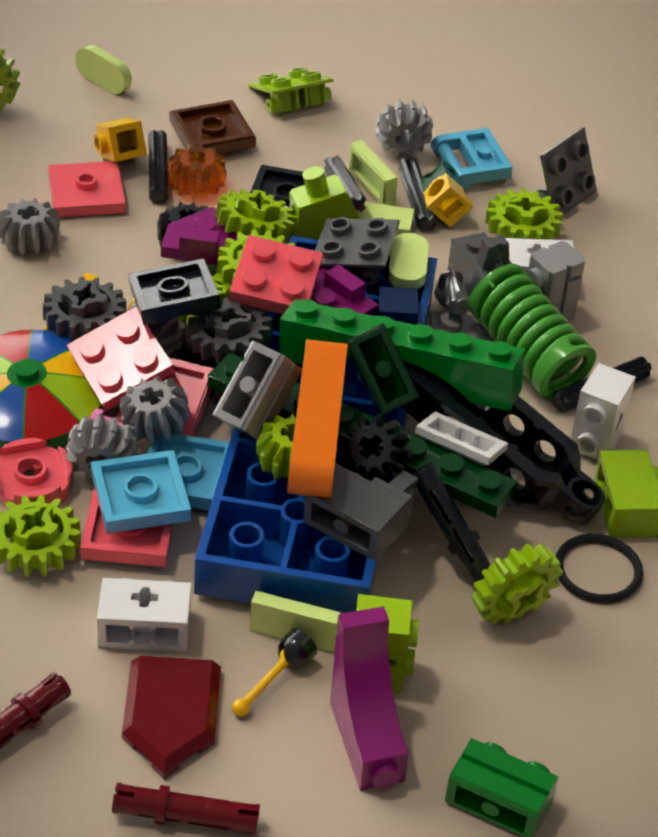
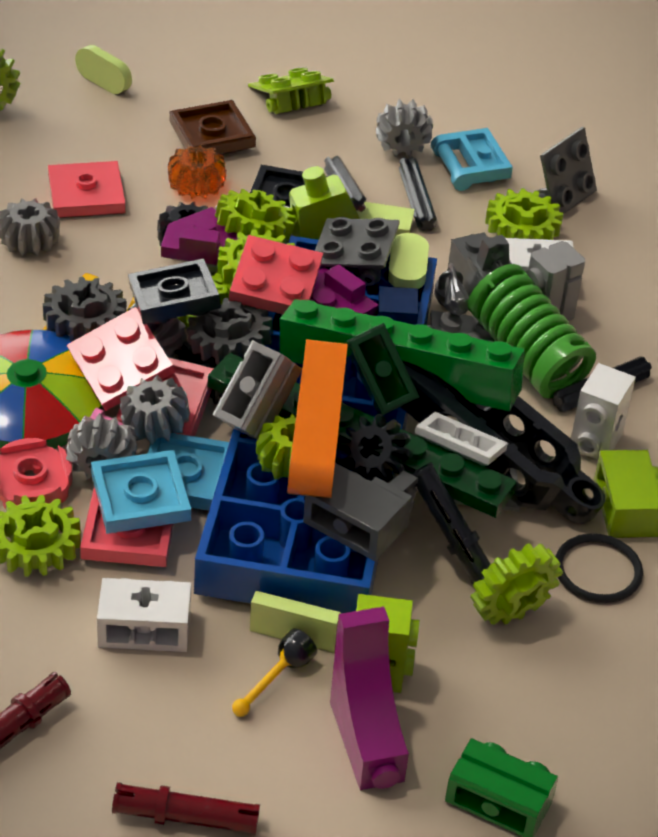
yellow brick [94,117,147,162] -> none
dark red tile [122,656,221,778] -> none
black axle [148,130,168,203] -> none
yellowish green tile [349,140,398,206] -> none
yellow leg [421,160,474,227] -> none

